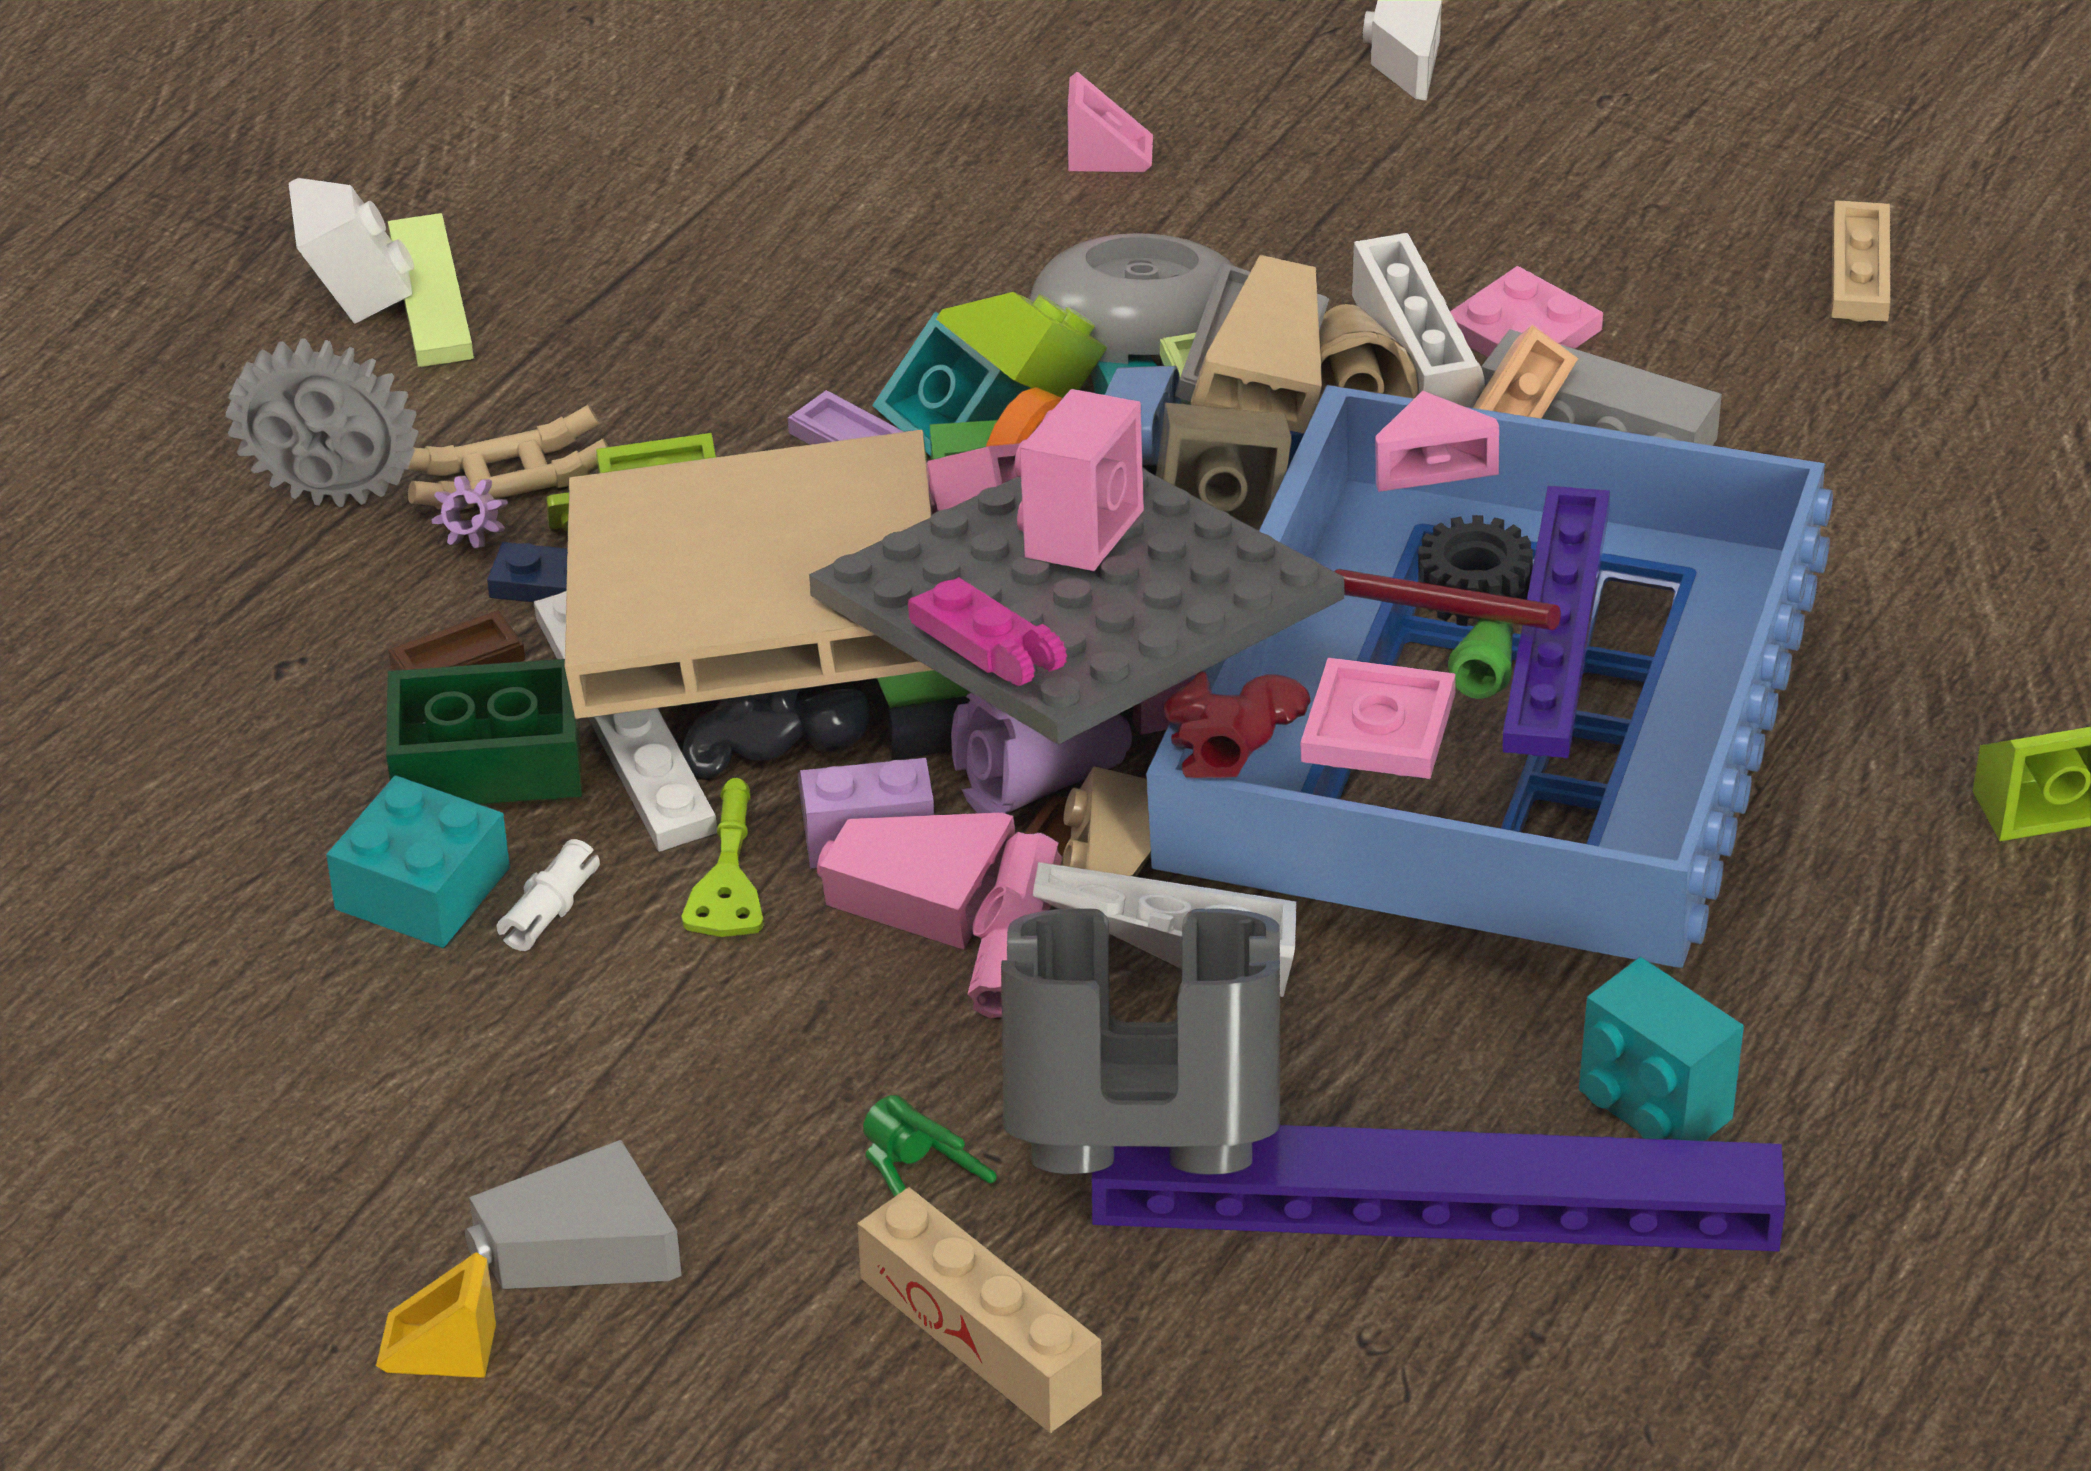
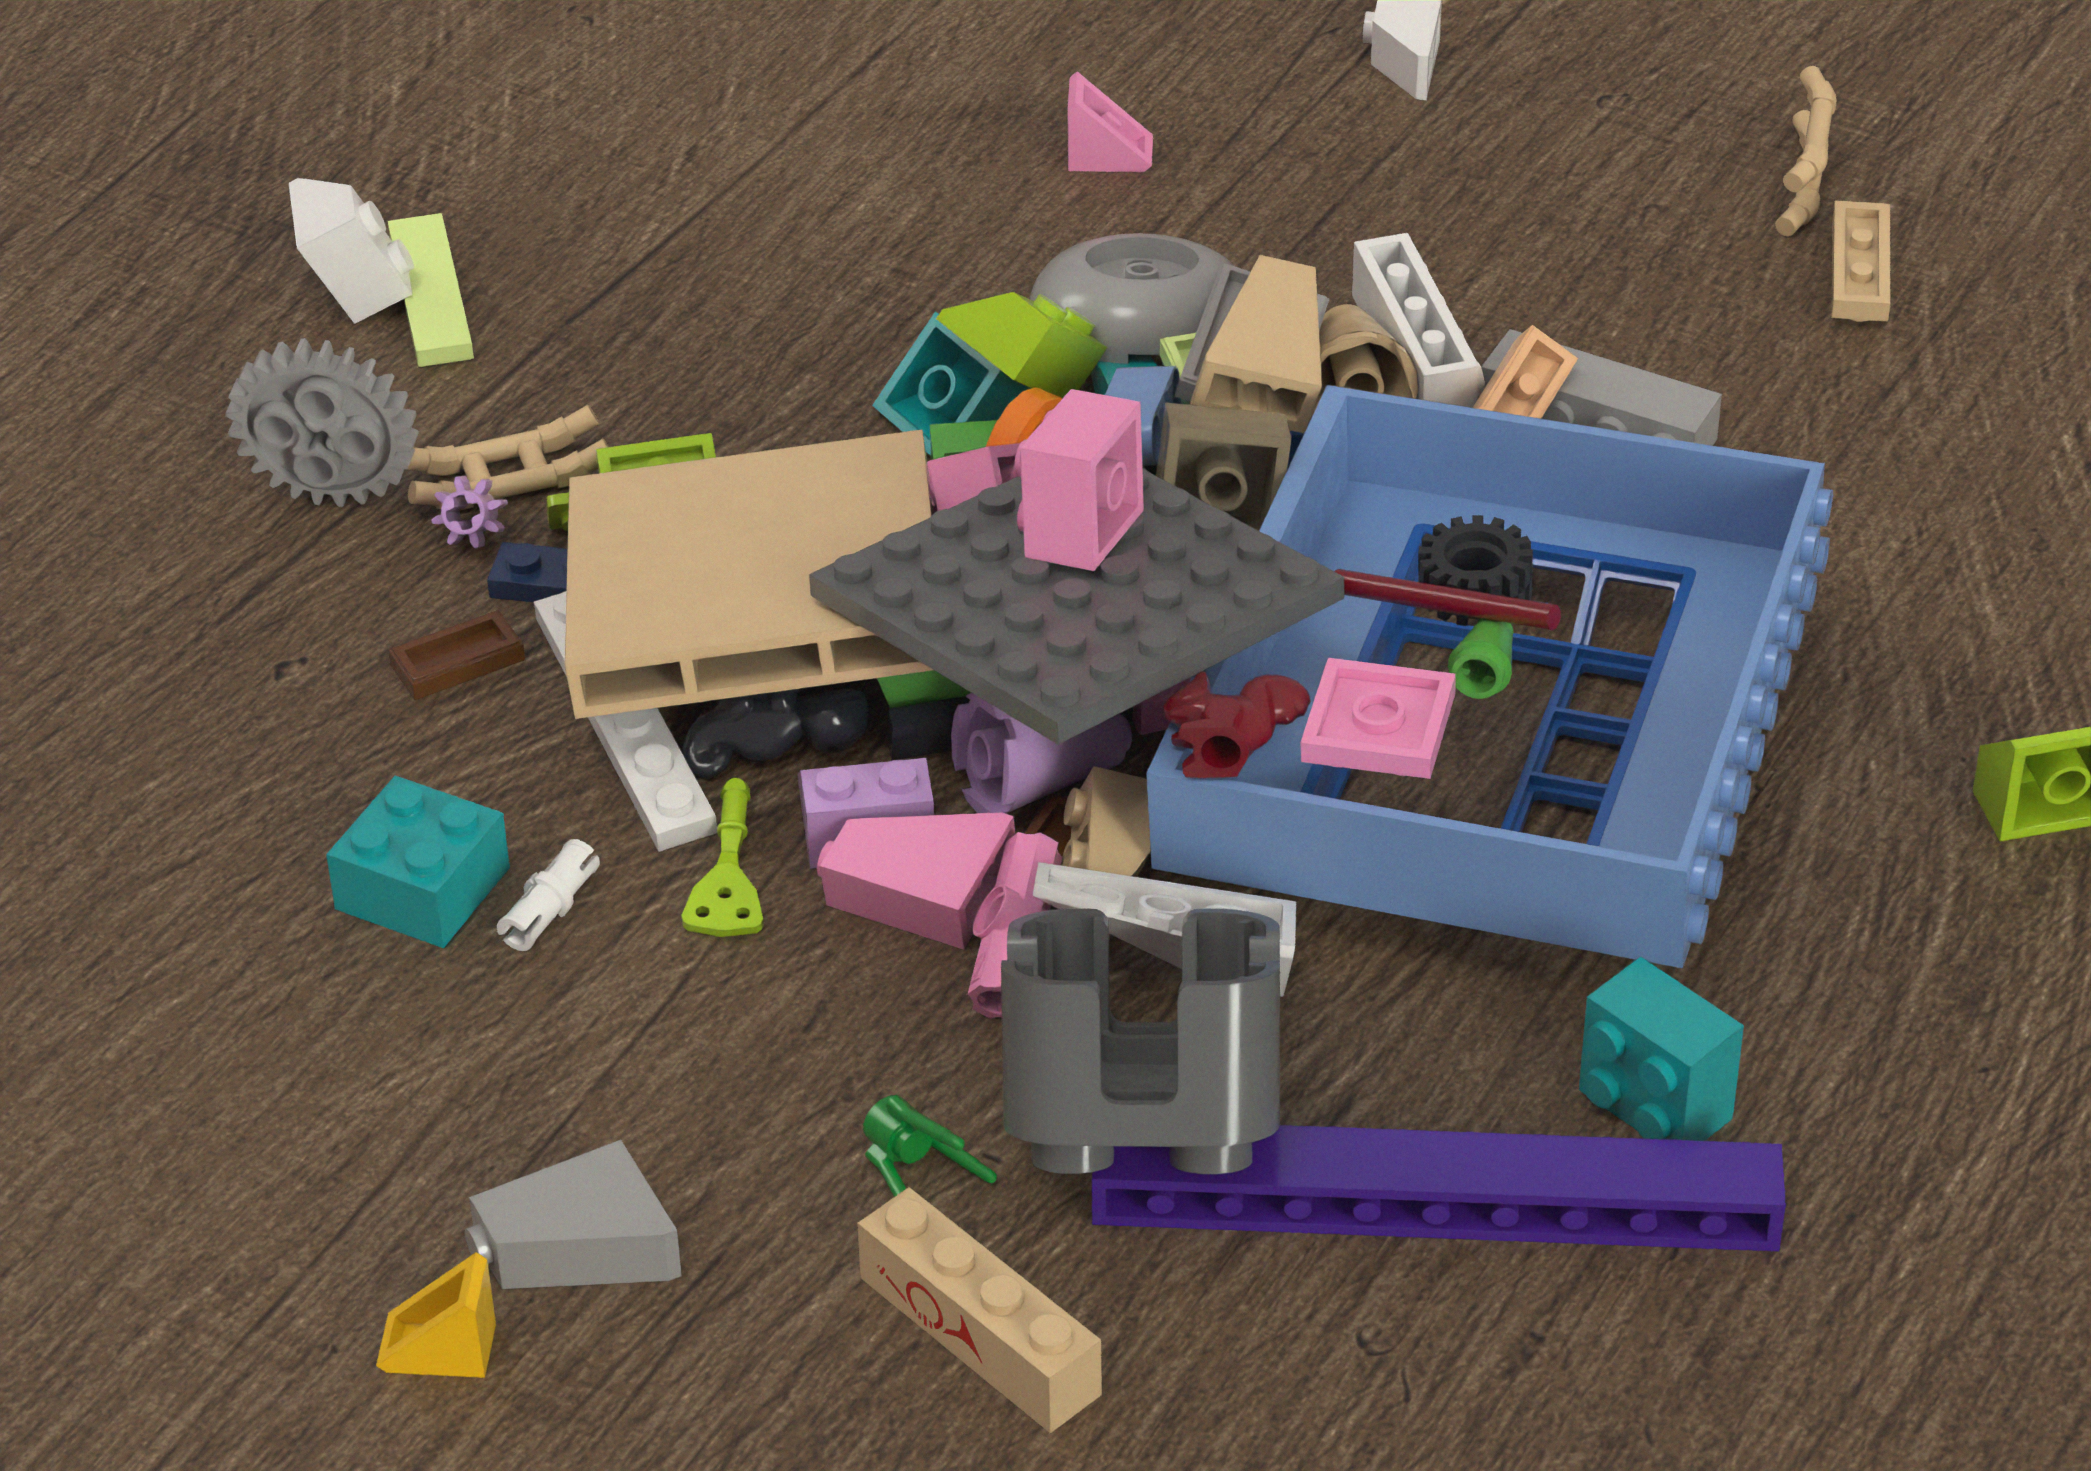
dark green brick [386,659,582,804] -> none
lavender tile [788,390,904,445] -> none
dark pink hinge [908,577,1068,686] -> none
bright pink slope [1375,391,1499,492] -> none
bright pink plate [1450,266,1603,357] -> none
dark purple plate [1503,486,1610,758] -> none
none -> tan piece [1775,66,1837,237]

